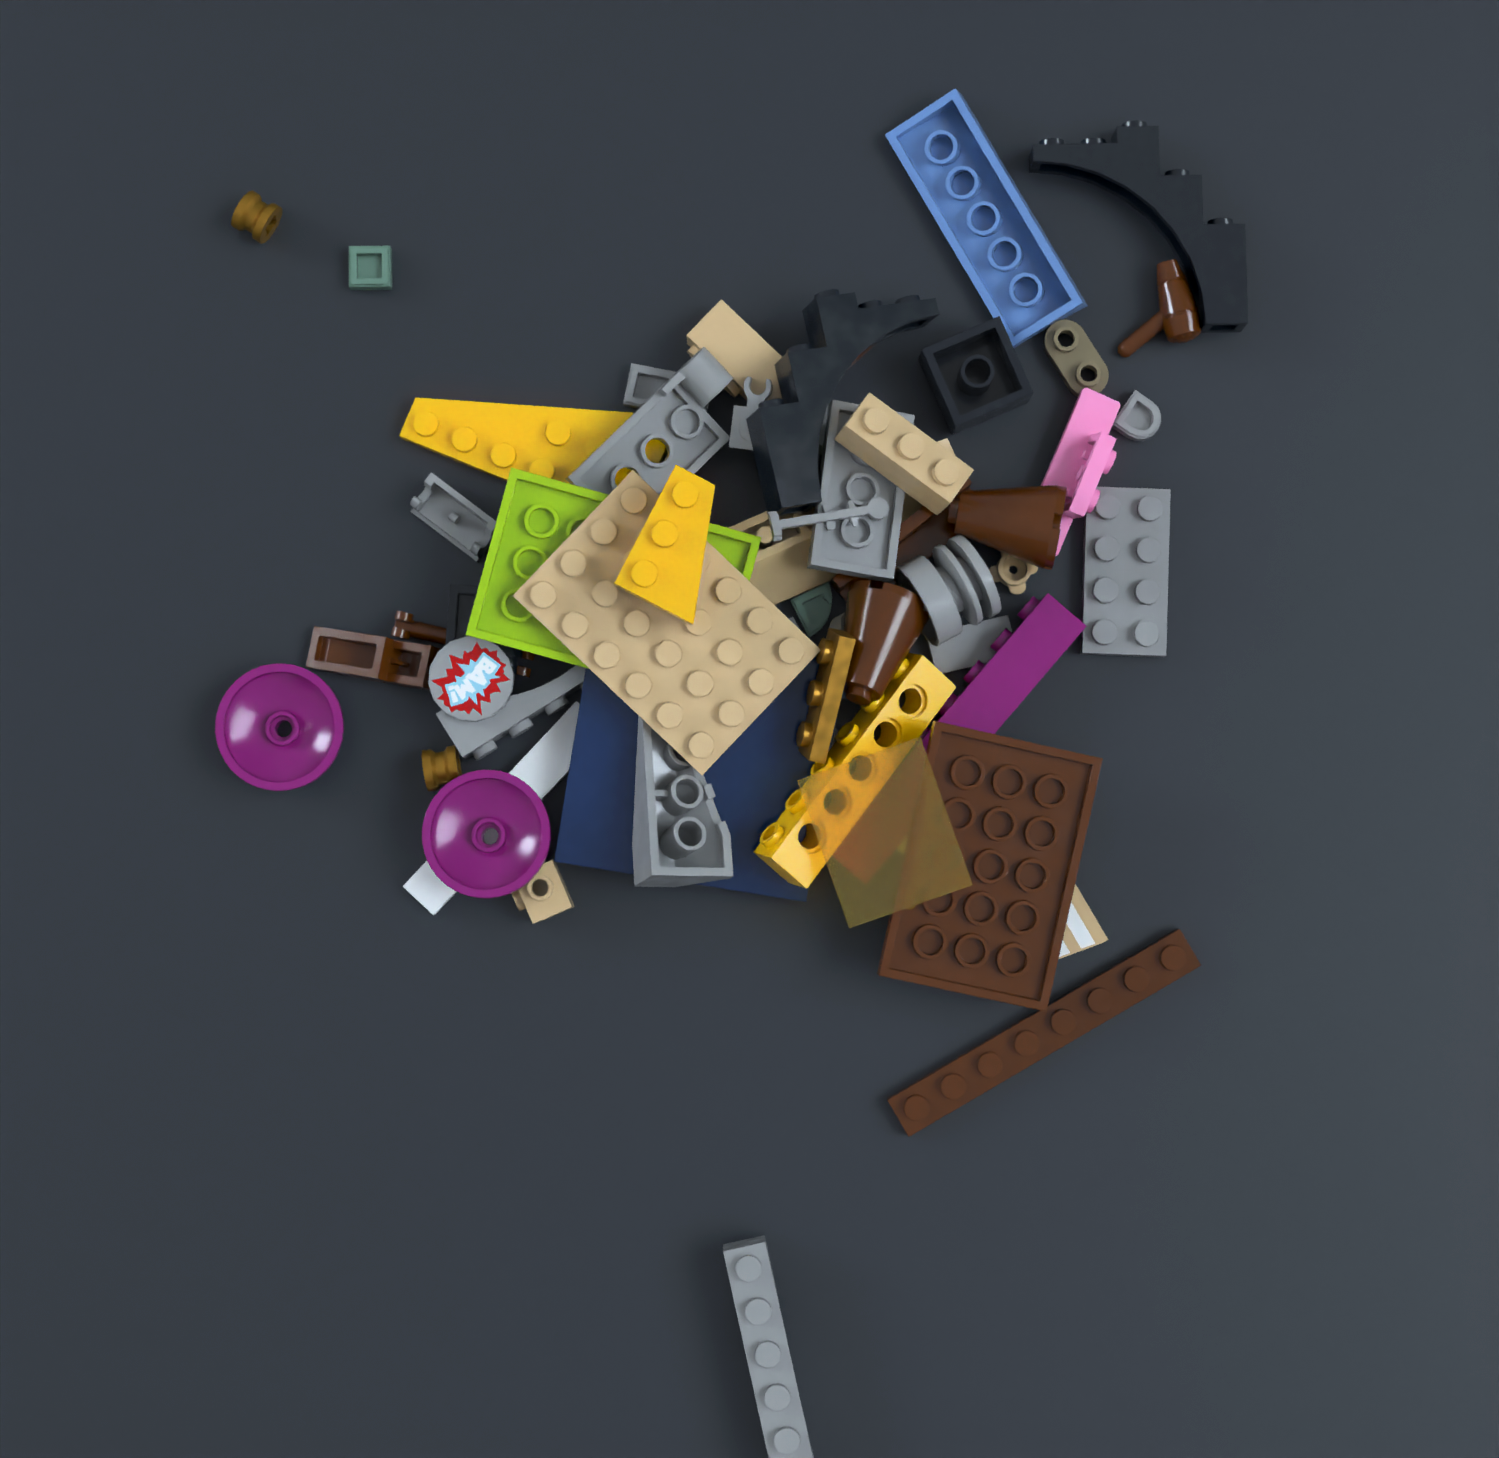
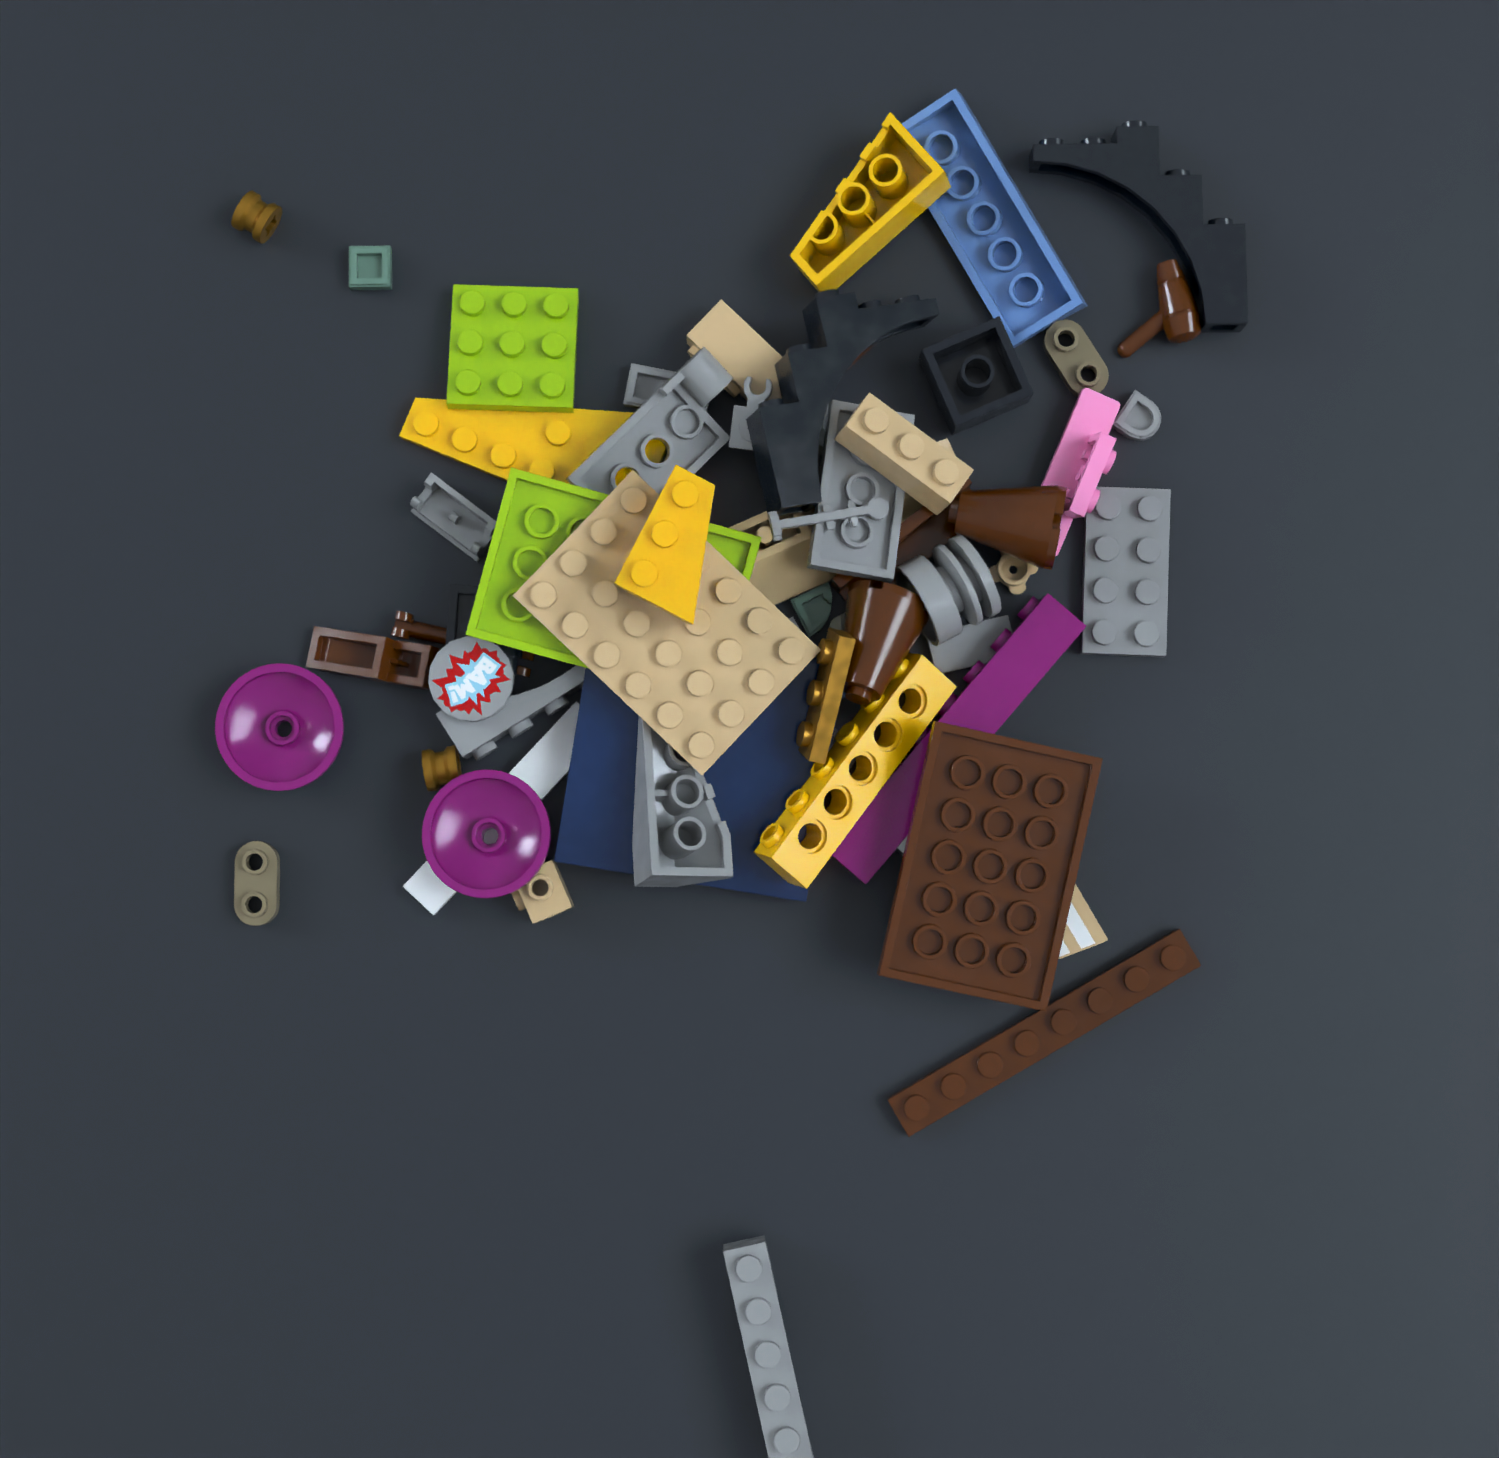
clear yellow piece [797,737,972,928] -> none
none -> dark tan plate [234,841,280,926]
none -> lime plate [446,284,579,413]
none -> yellow wedge [790,112,951,292]

